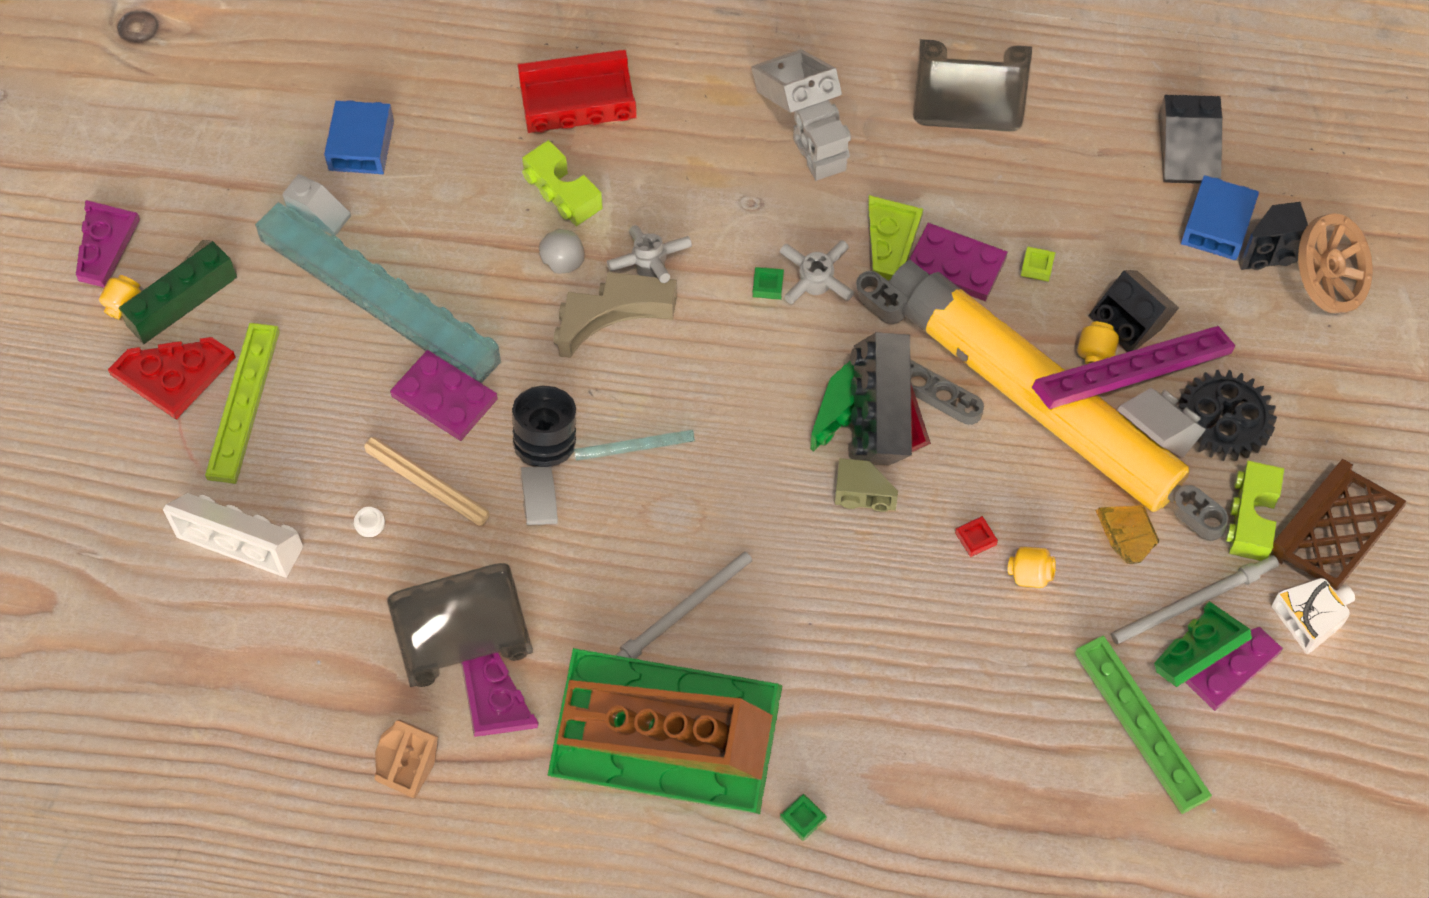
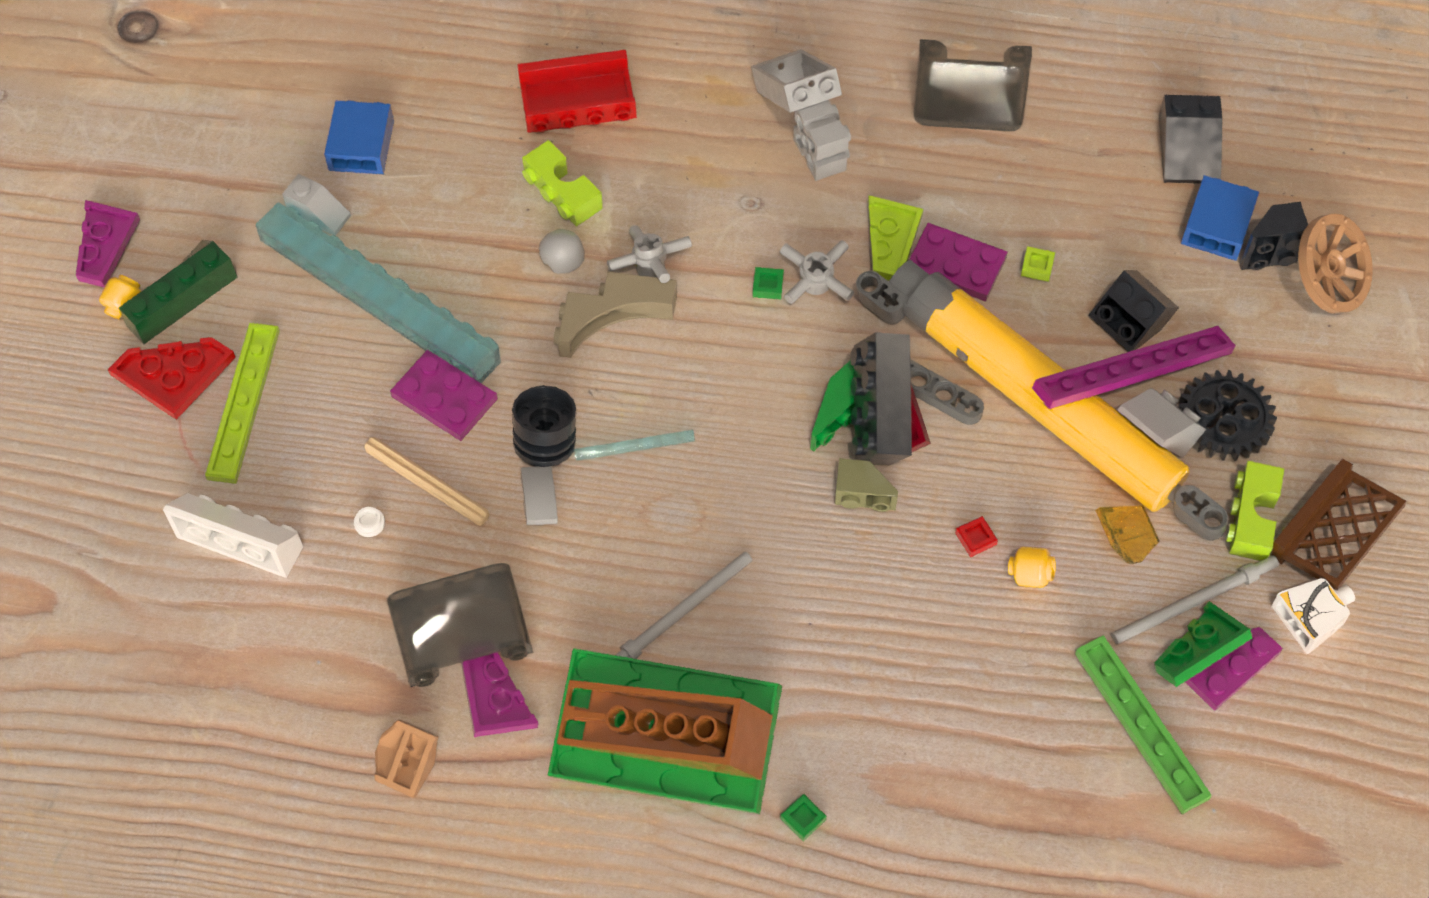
yellow head [1077,321,1119,364] -> none

